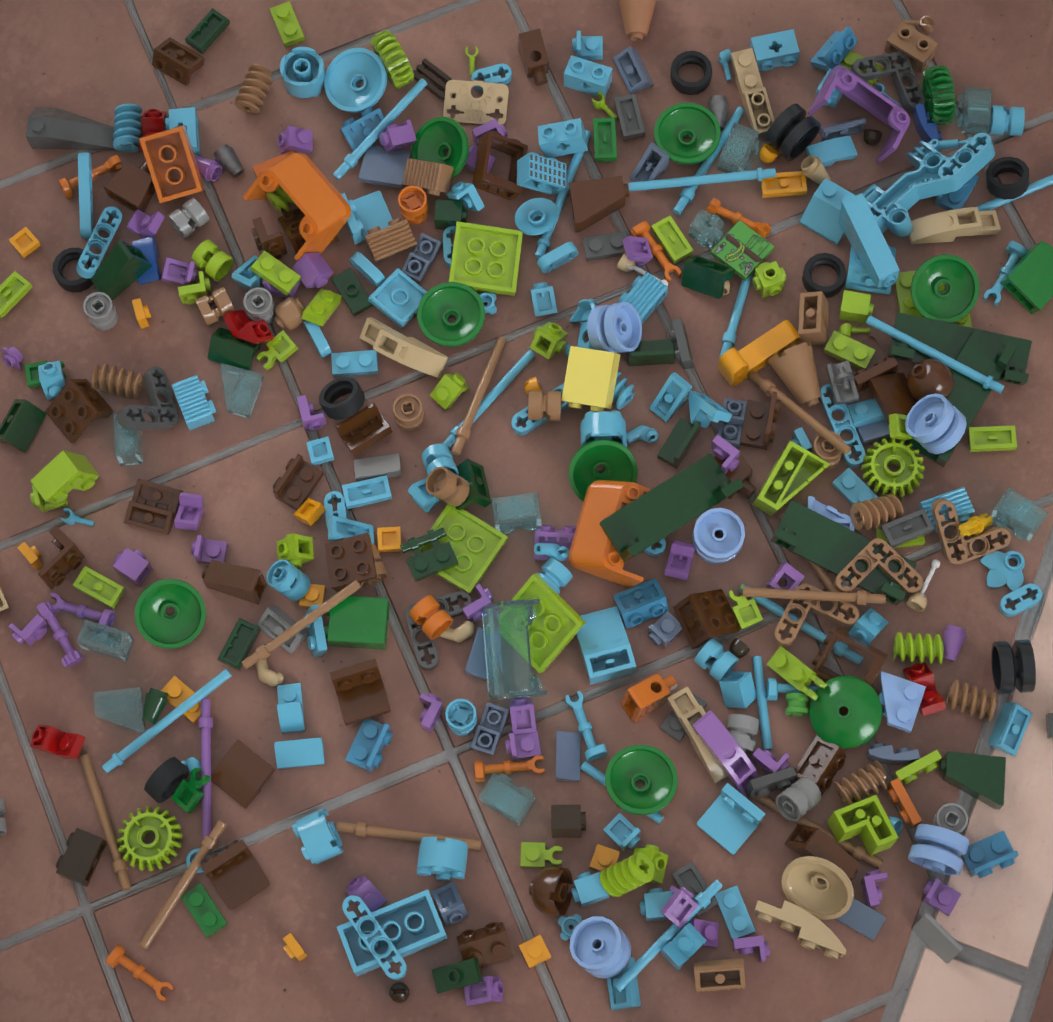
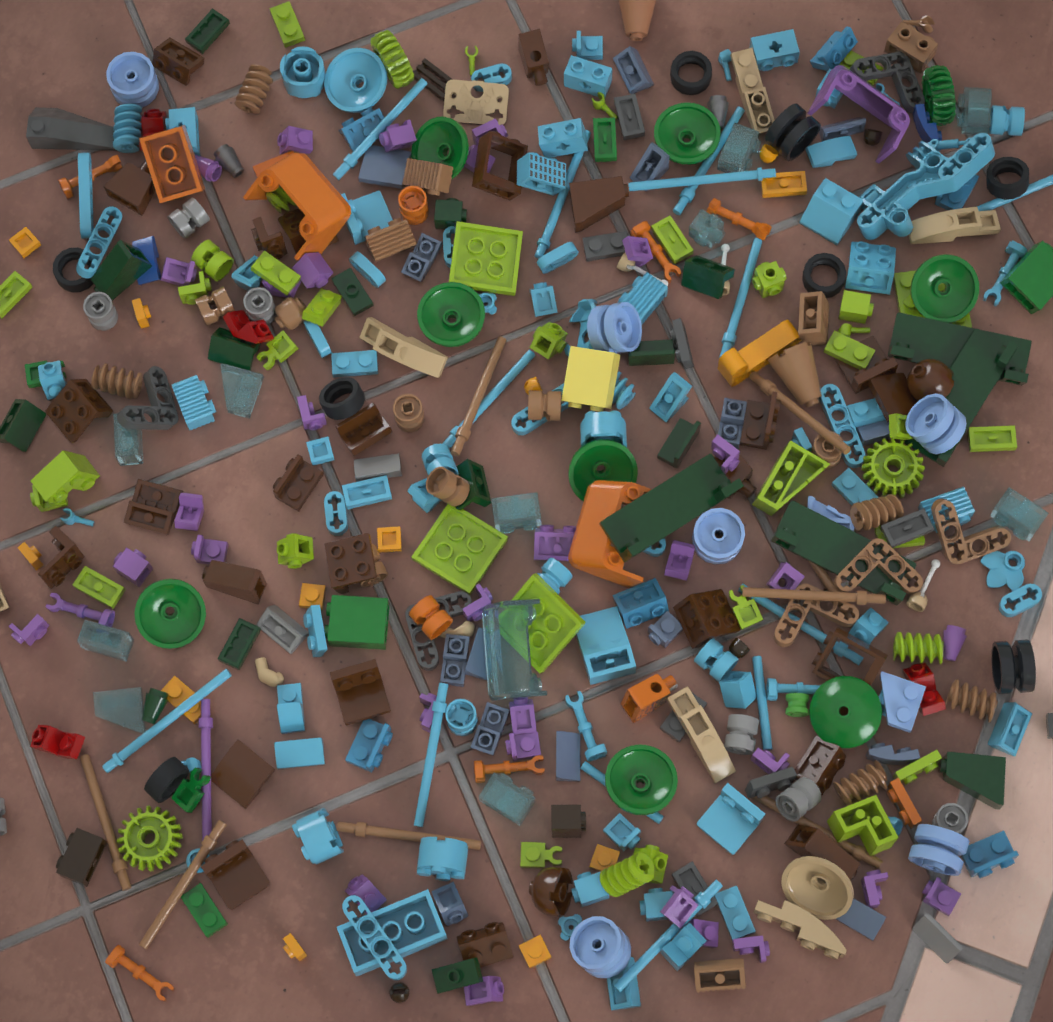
medium lavender plate [2,347,24,370] -> none
medium lavender piece [36,601,84,667] -> none
medium lavender bracket [127,209,165,239] -> none
medium nougat bar [242,579,362,669] -> none
medium azure wheel [266,559,311,601] -> none
light orange plate [293,498,326,526] -> none
medium azure plate [328,515,374,544] -> none
medium azure plate [368,268,427,329] -> none
dark green plate [400,528,458,582] -> none
lime bracket [430,373,470,410] -> none
medium azure bracket [447,182,485,211] -> none
medium azure dish [515,198,559,235] -> none
medium azure arm [534,543,569,561] -> none
medium azure arm [627,425,659,444] -> none
medium azure slope [688,390,733,428] -> none
medium lavender slope [692,710,759,796] -> none
bright green tile [711,220,774,281] -> none
lime hinge [767,646,827,701] -> none
tan cone [800,155,831,186] -> none
flat silver hips [826,360,859,405] -> none
medium azure slope [838,193,900,289] -> none
medium azure bar [866,315,1005,394] -> none
yellow axle [958,513,993,537] -> none
none -> light blue wheel [106,52,159,108]
none -> medium azure bar [414,683,449,827]
none -> sand blue slope [440,634,470,687]

